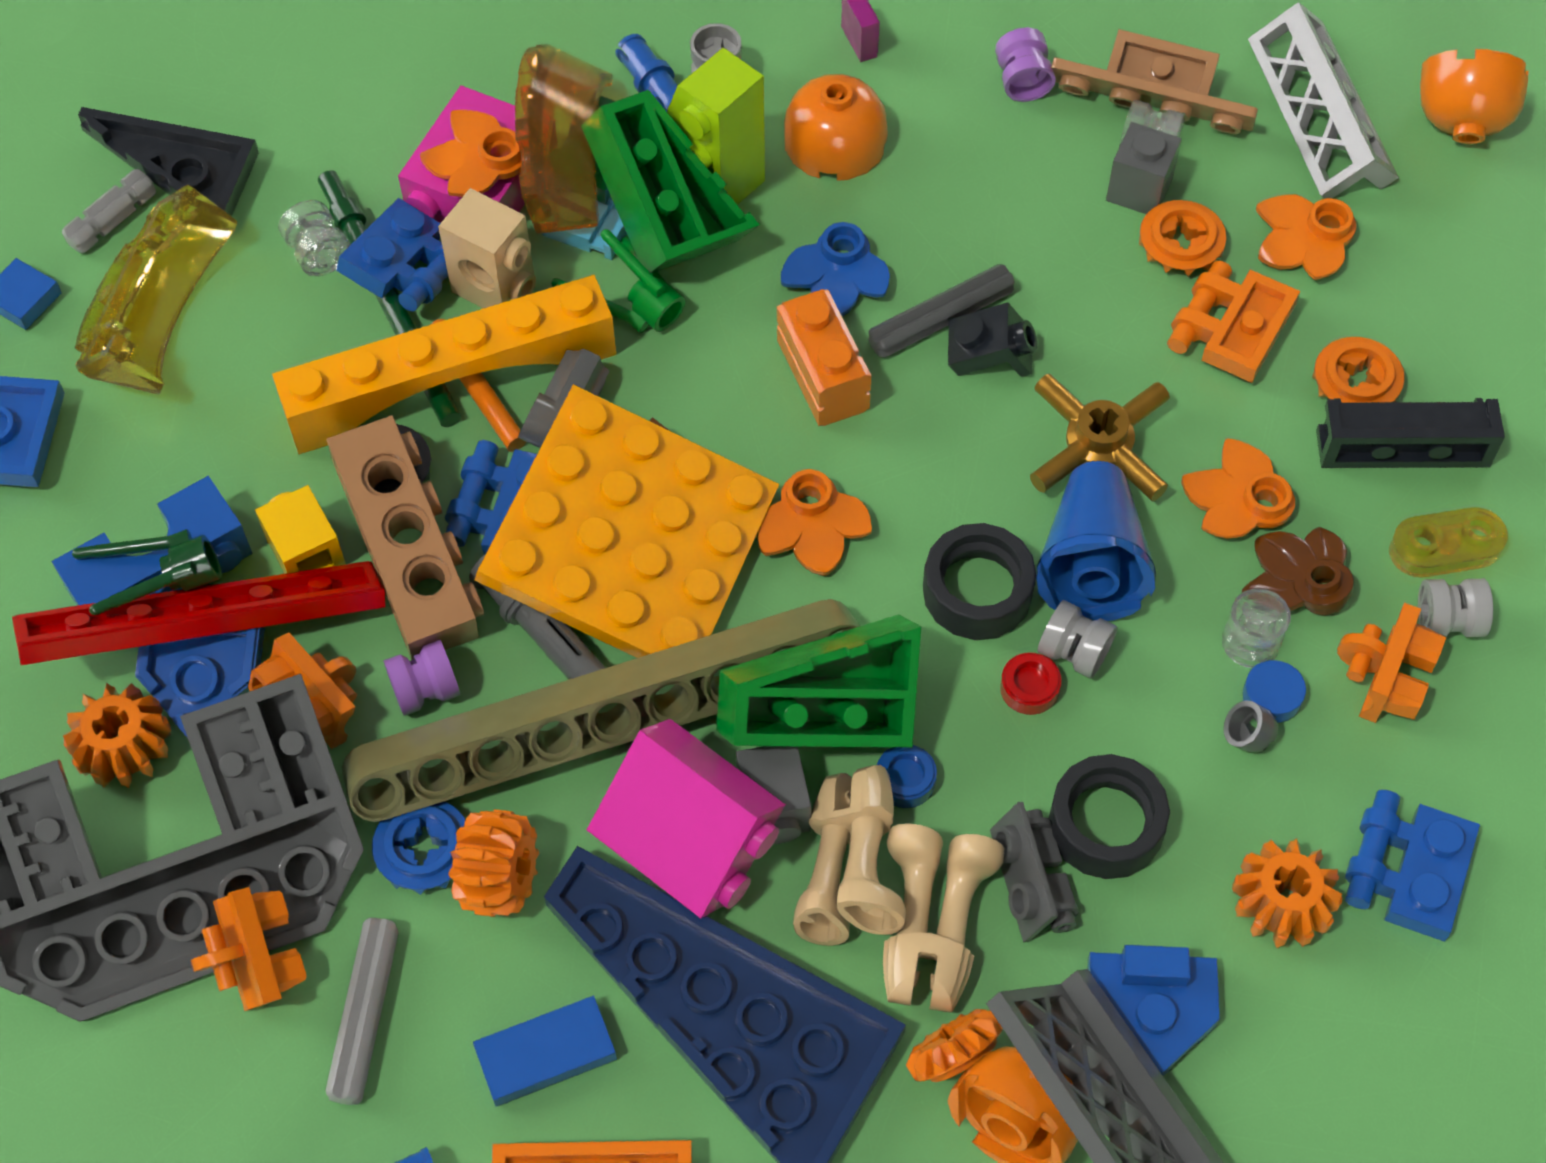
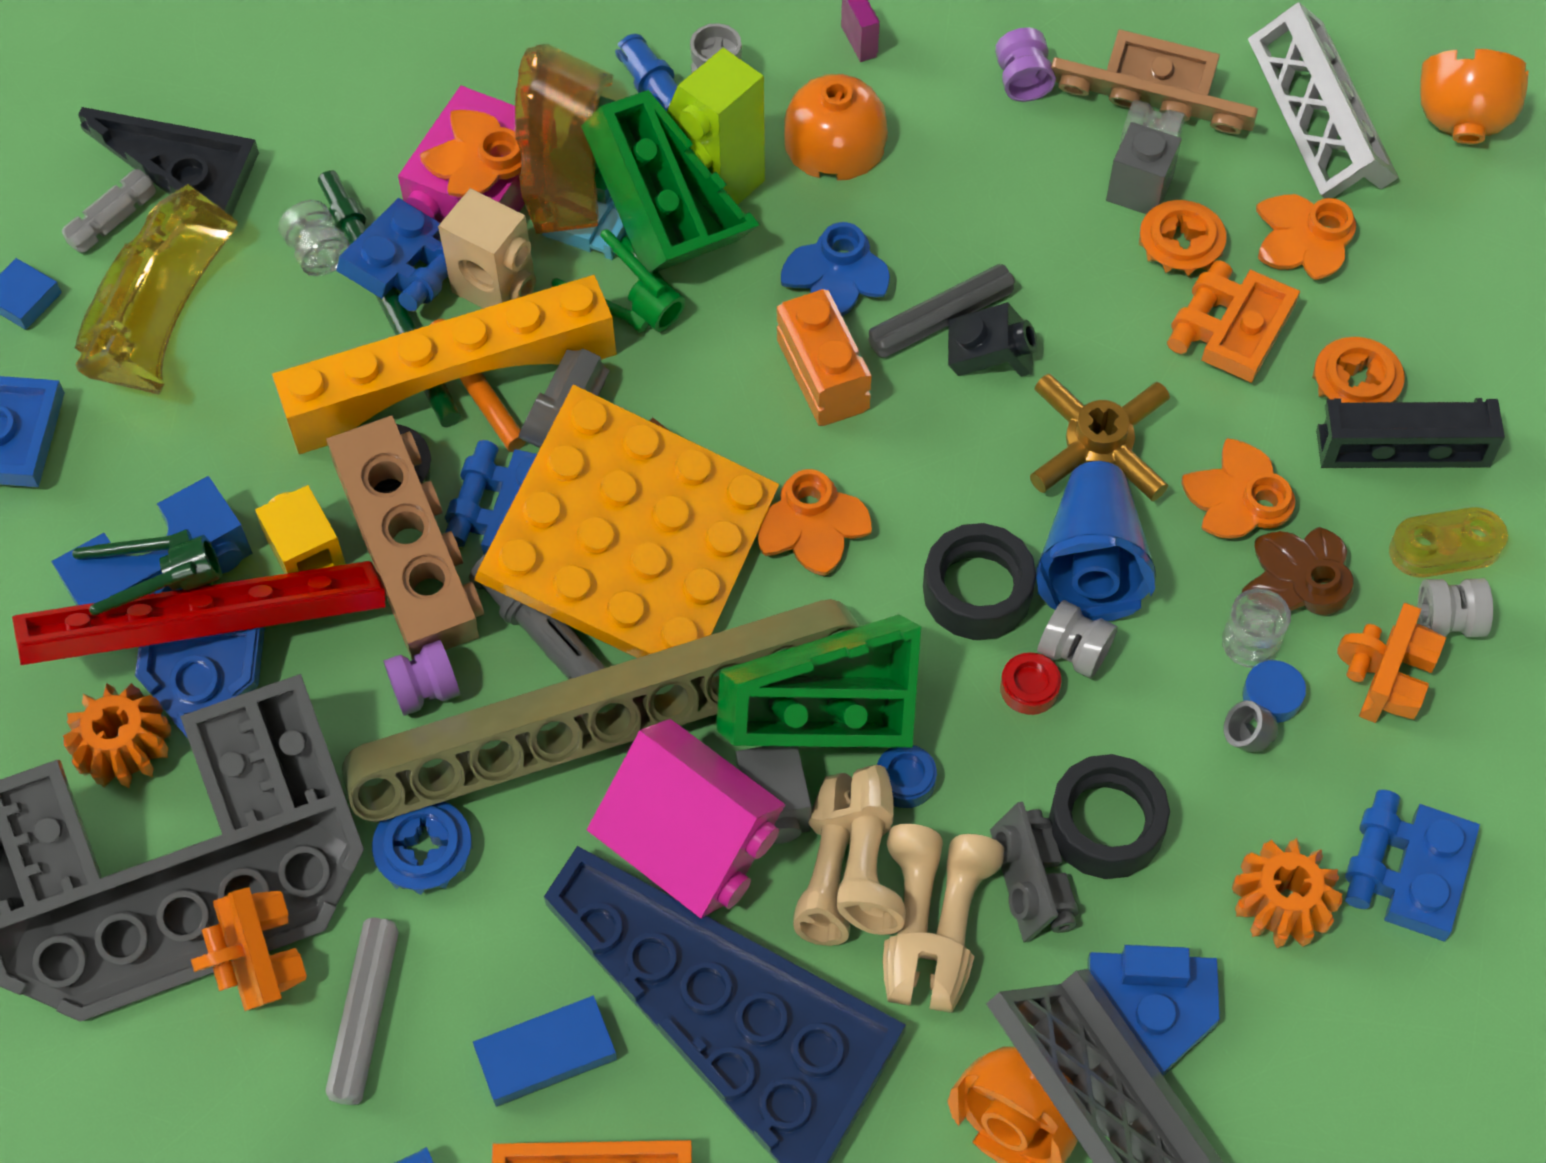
orange hips [248,632,357,749] -> none
orange gear [448,809,540,917] -> none
orange gear [906,1009,1003,1082] -> none

